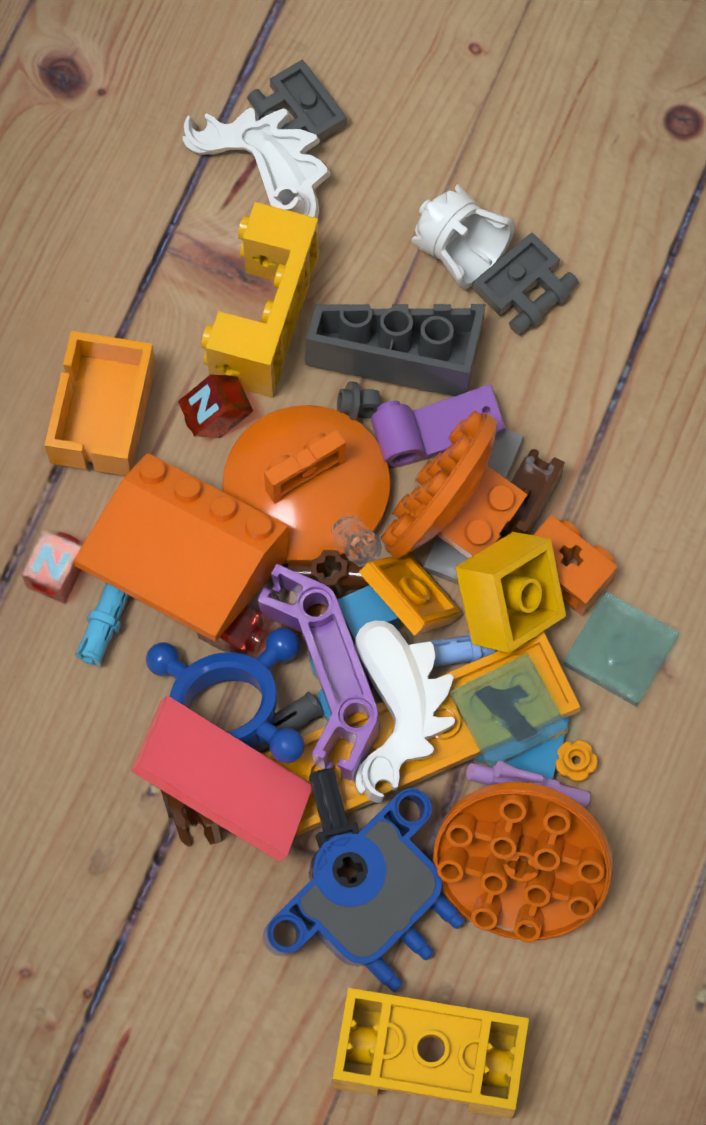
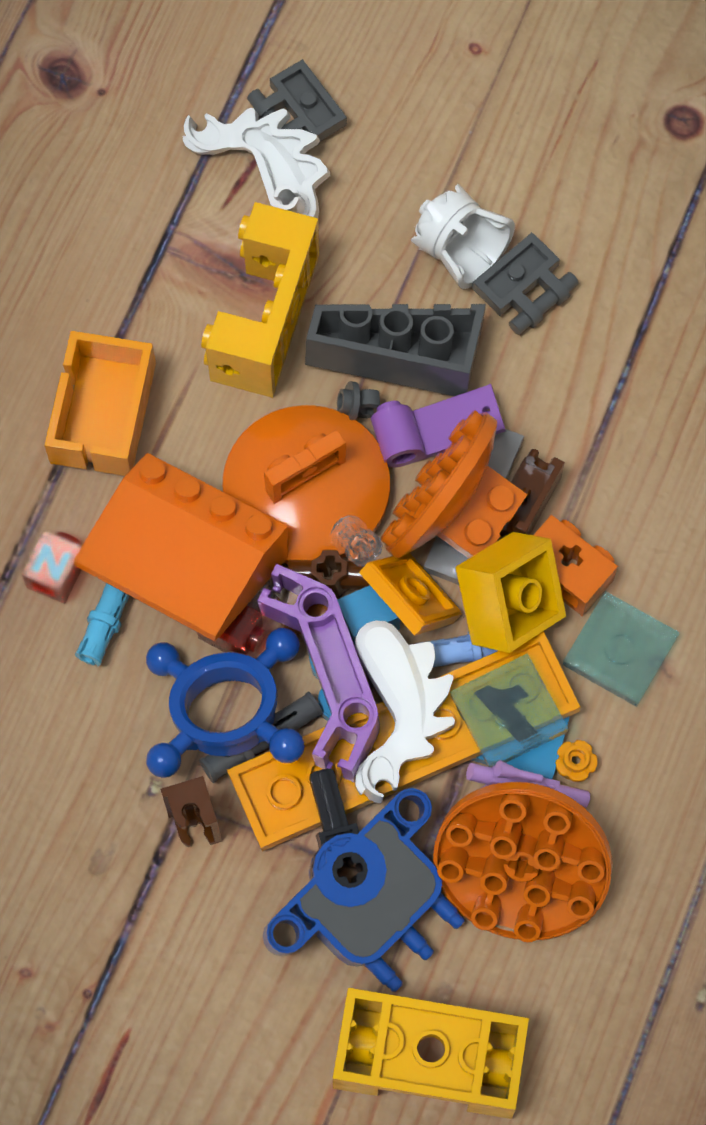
coral tile [131,695,312,862] -> none
clear red brick [178,374,254,438] -> none

